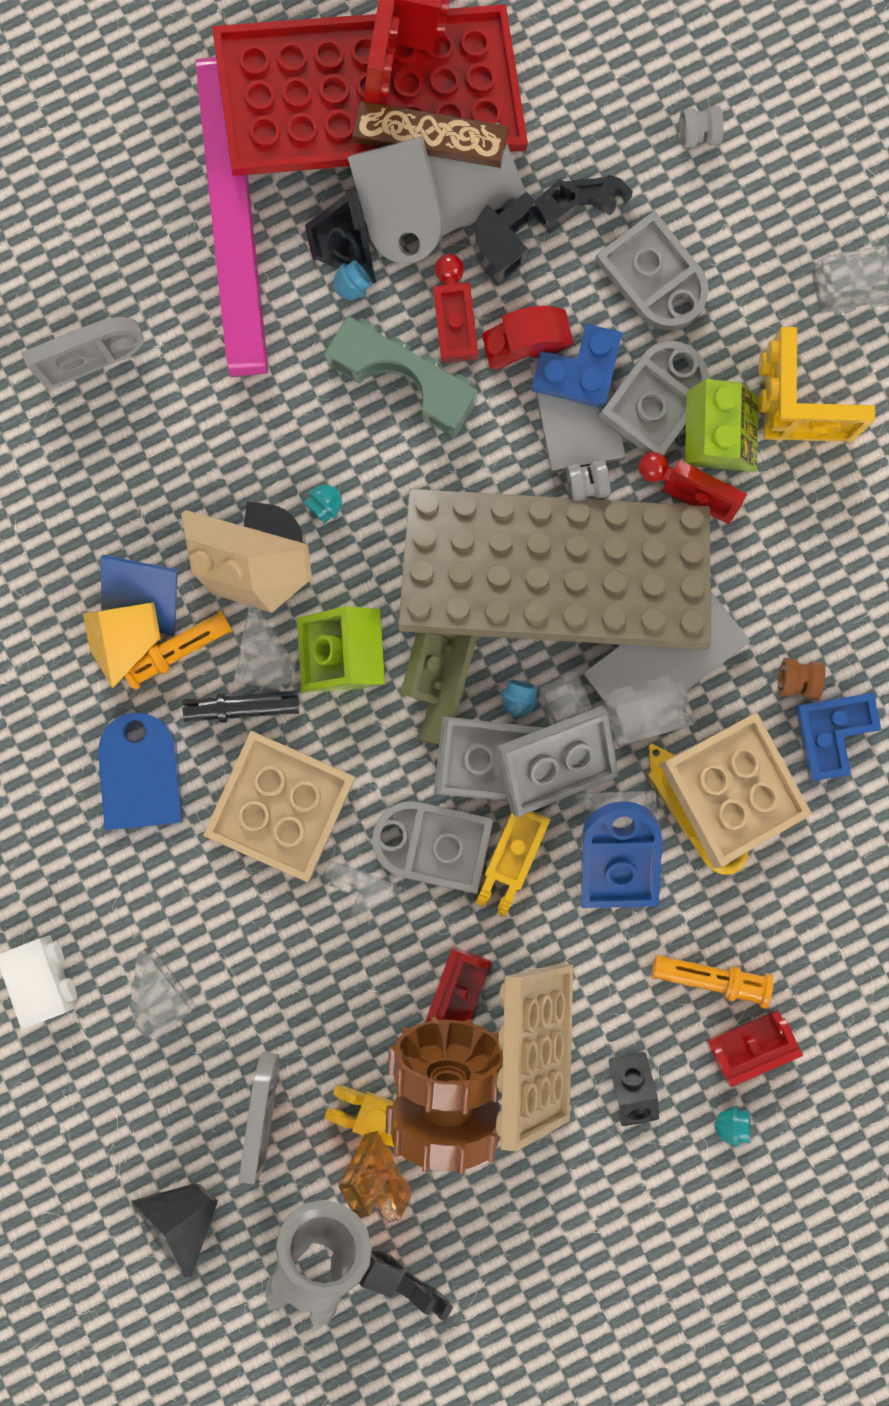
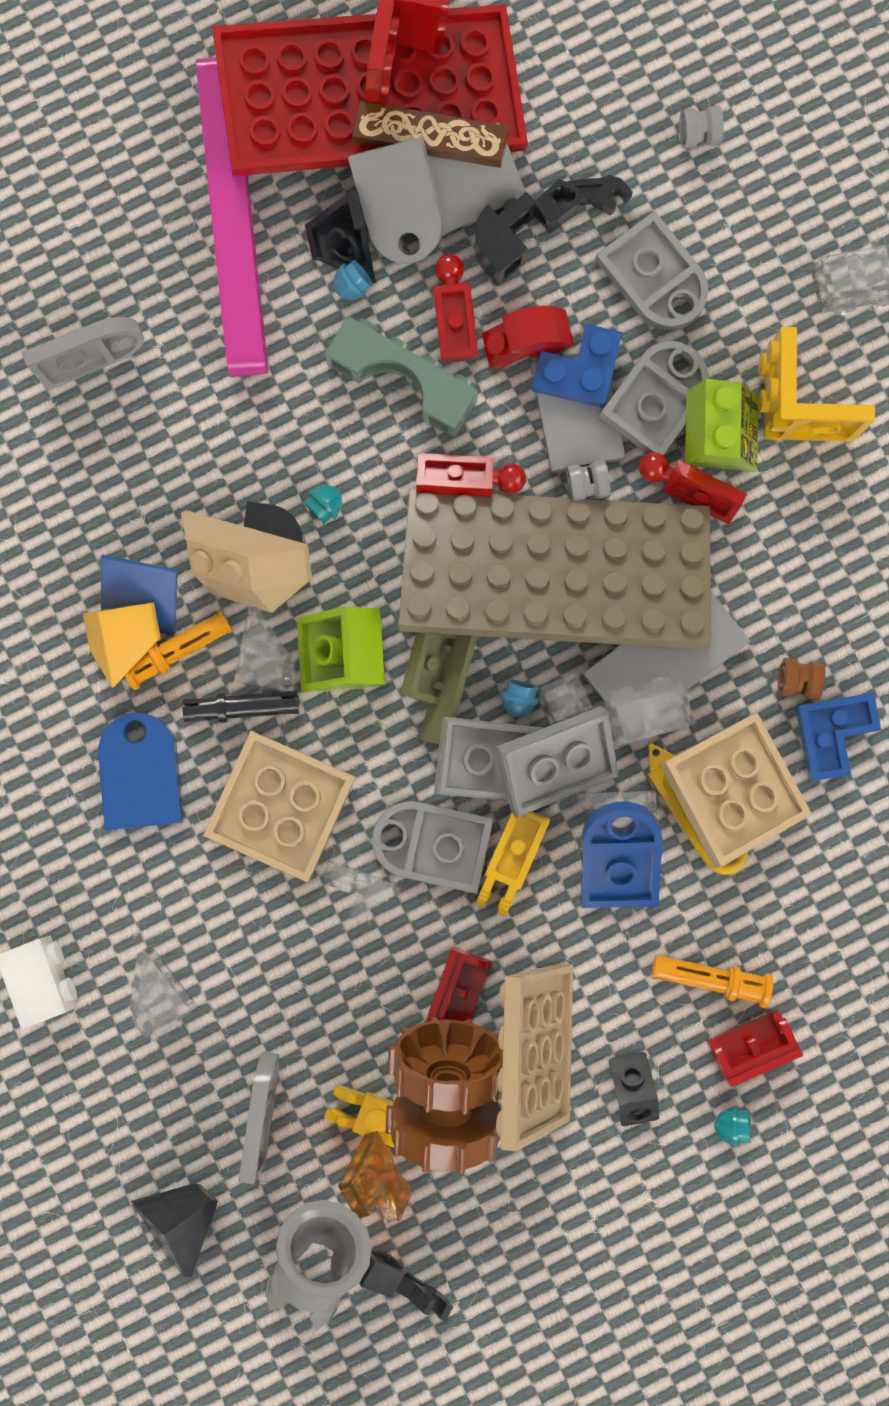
none -> plate [416,453,526,497]

